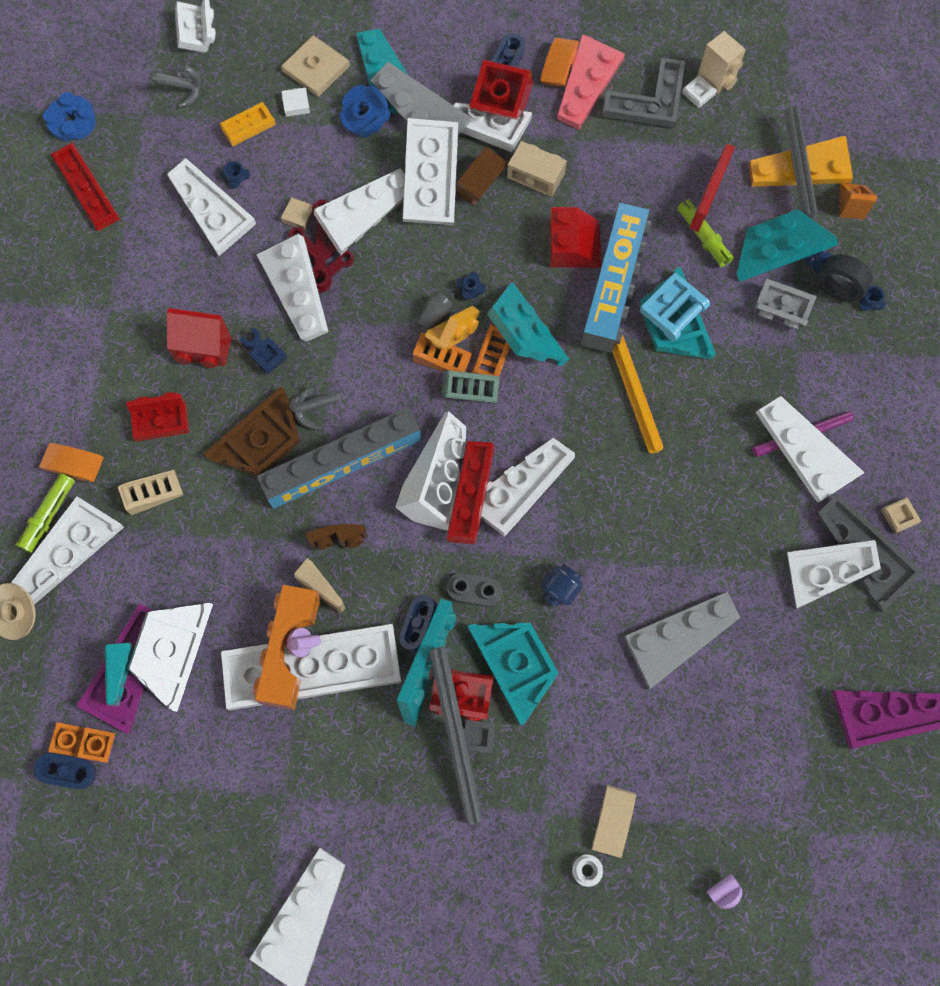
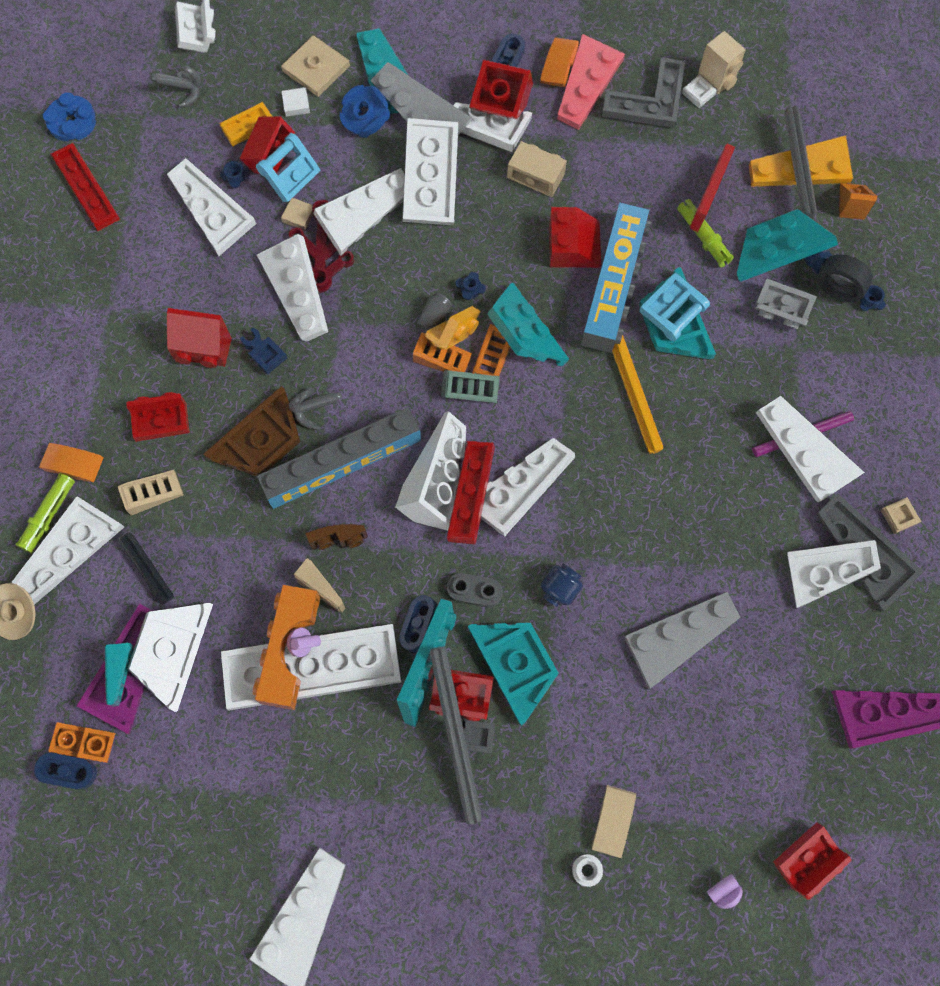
reddish brown hinge [455,147,508,205] -> none
none -> black axle [119,532,174,605]
none -> red brick [240,116,295,174]
none -> medium azure plate [256,133,320,202]
none -> red bracket [773,822,852,900]

